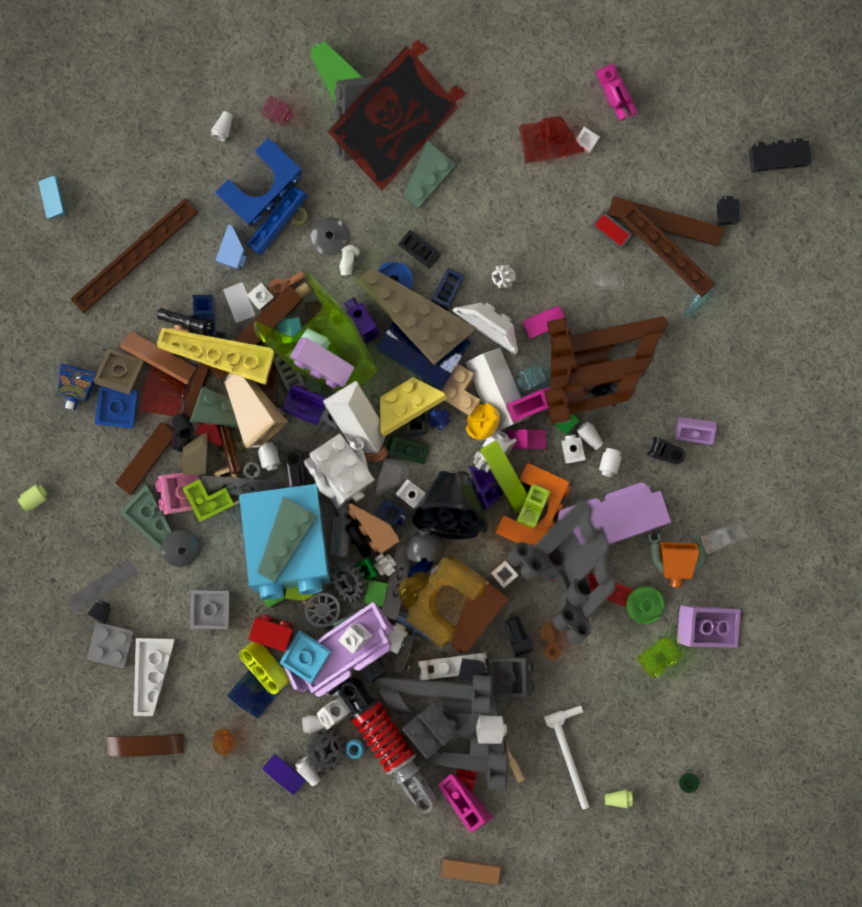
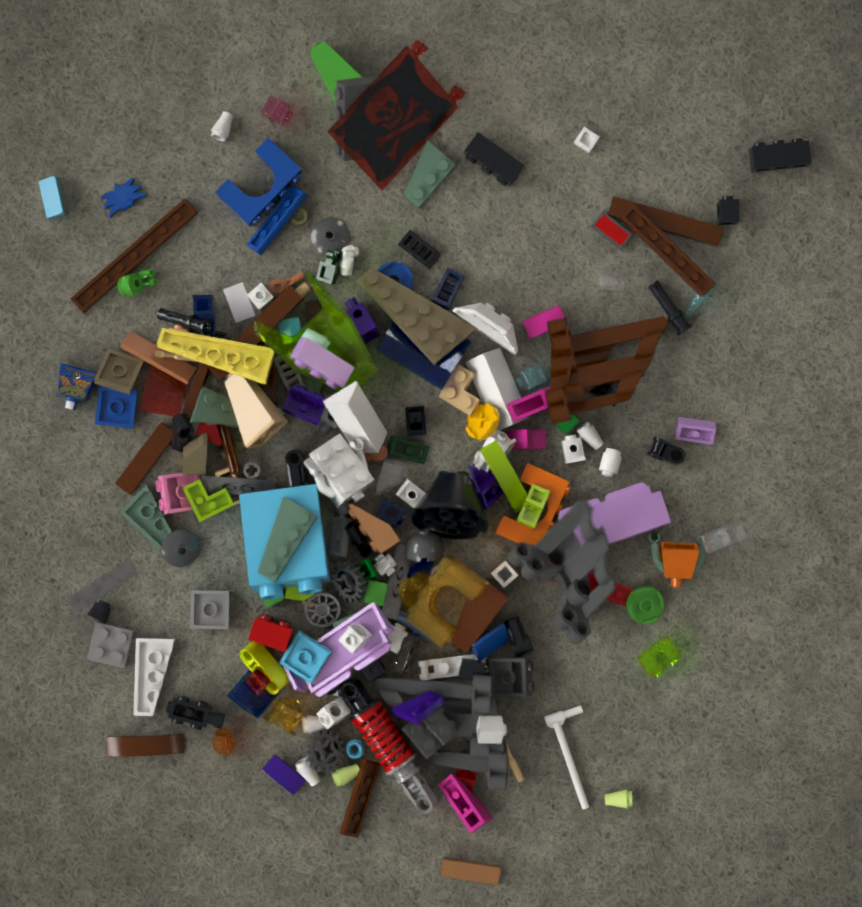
yellowish green brick [18,484,48,511] -> none
light blue slope [215,224,247,270] -> none
white brick [258,442,281,472] -> none
light yellow wing [380,377,447,437] -> none
clear blue gear [428,407,451,431] -> none
white gear [492,264,516,288] -> none
clear red slope [519,116,585,163] -> none
clear orange plate [540,622,560,660] -> none
dark pink plate [596,63,638,121] -> none
lavender slope [677,605,741,648] -> none
dark green tile [679,773,699,793] -> none
none -> blue piece [101,178,147,218]
none -> bright green piece [117,269,158,297]
none -> tan piece [155,351,198,362]
none -> black brick [166,695,226,730]
none -> clear red plate [245,668,271,695]
none -> clear yellow helmet [262,696,305,736]
none -> plate [315,249,340,285]
none -> yellowish green cone [331,763,359,787]
none -> reddish brown tile [339,759,381,838]
none -> dark purple wing [392,691,445,725]
none -> black brick [464,132,525,187]
none -> blue slope [471,623,509,661]
none -> black pin [648,280,692,336]

